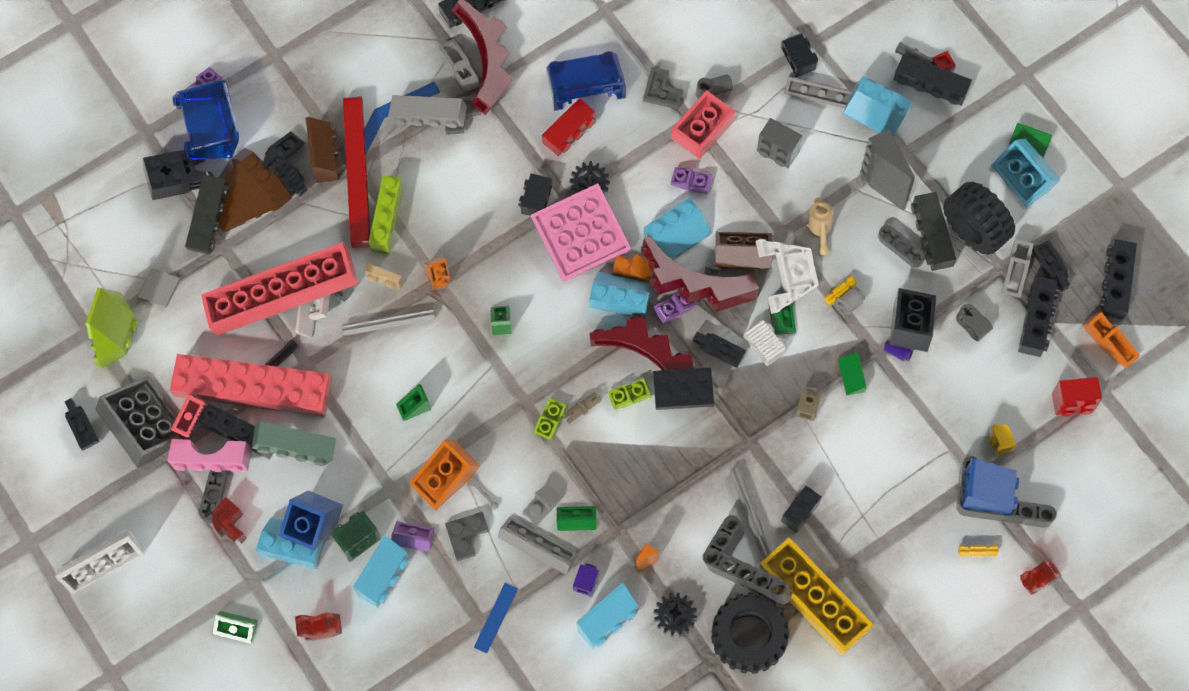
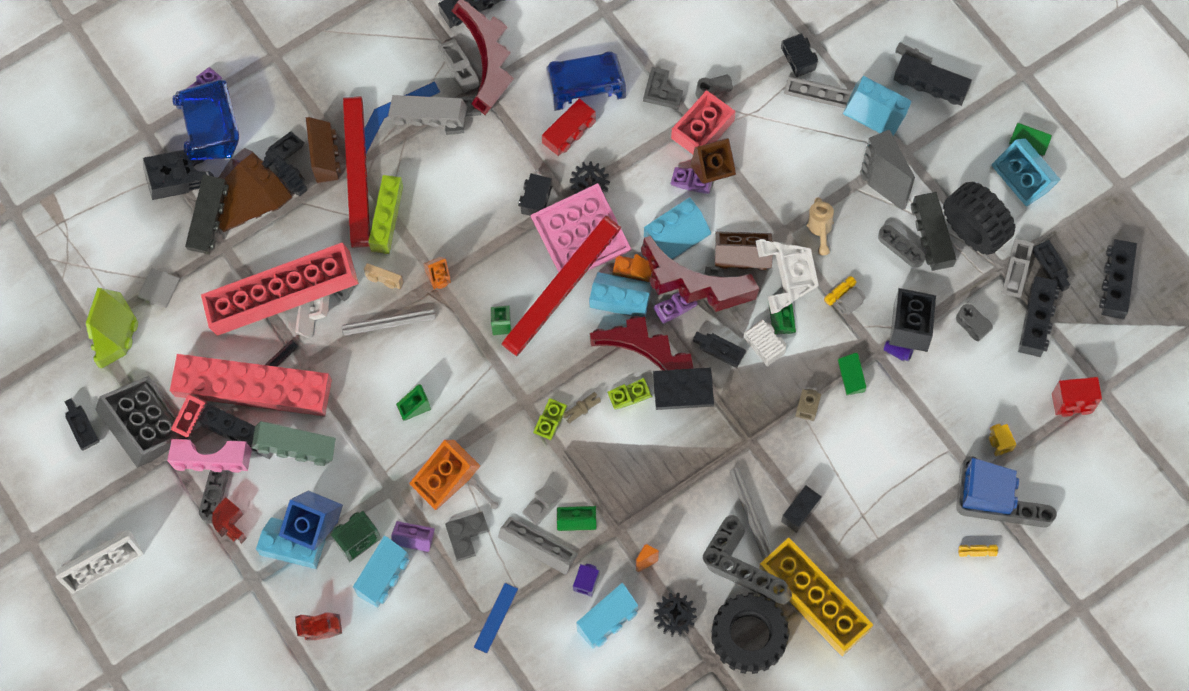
green slope [213,611,258,643] -> none
dark grey brick [757,118,803,169] -> none
red tile [932,51,956,71] -> none
clear red brick [1020,559,1062,595] -> none
orange slope [1081,312,1140,368] -> none
none -> red beam [501,215,622,357]
none -> reddish brown slope [690,138,736,184]

